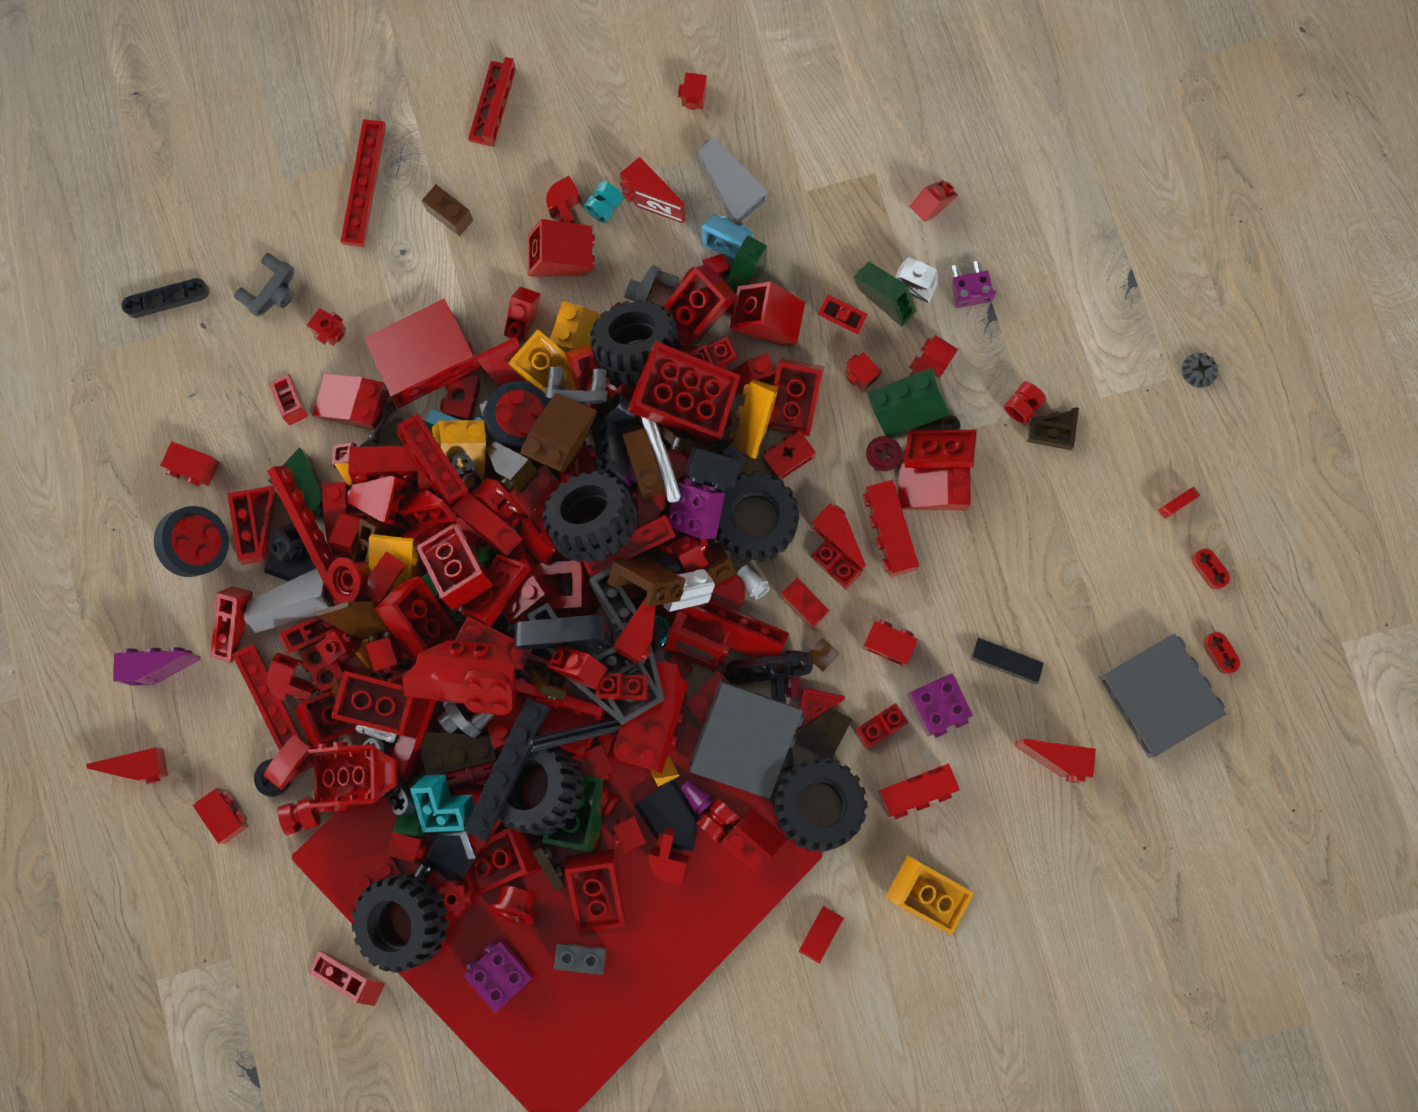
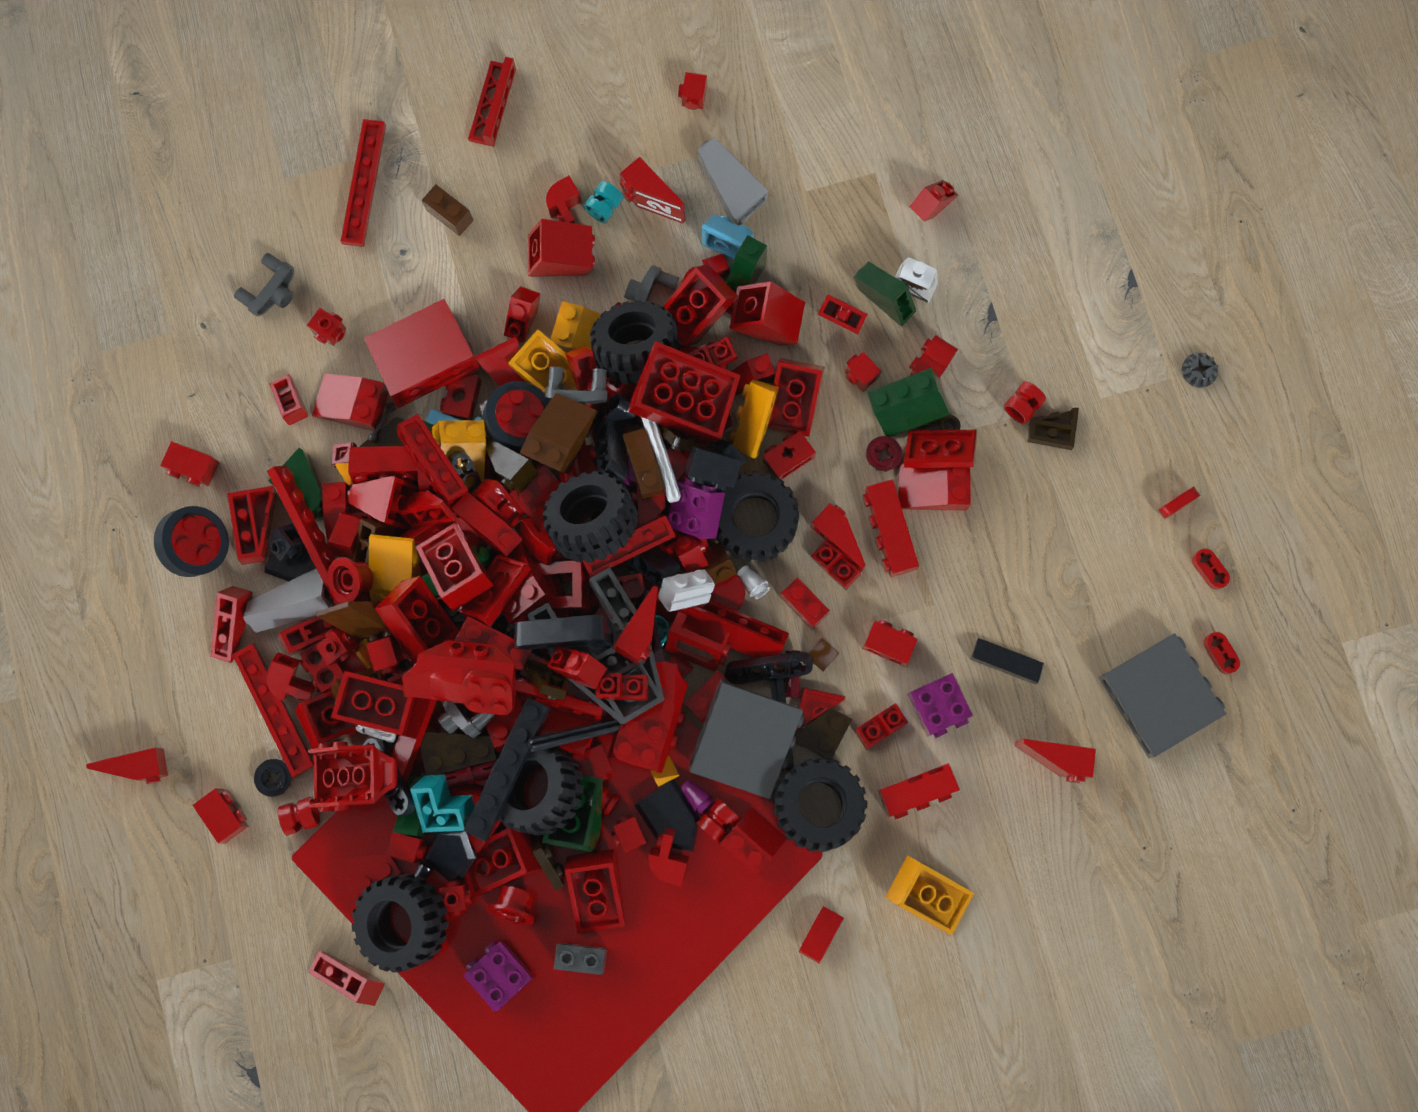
magenta slope [113,647,200,686] -> none
black beam [122,278,209,318] -> none
red slope [263,735,311,790] -> none
red slope [361,551,407,602] -> none
reddish brown panel [608,557,686,606] -> none
magenta piece [951,261,996,308] -> none

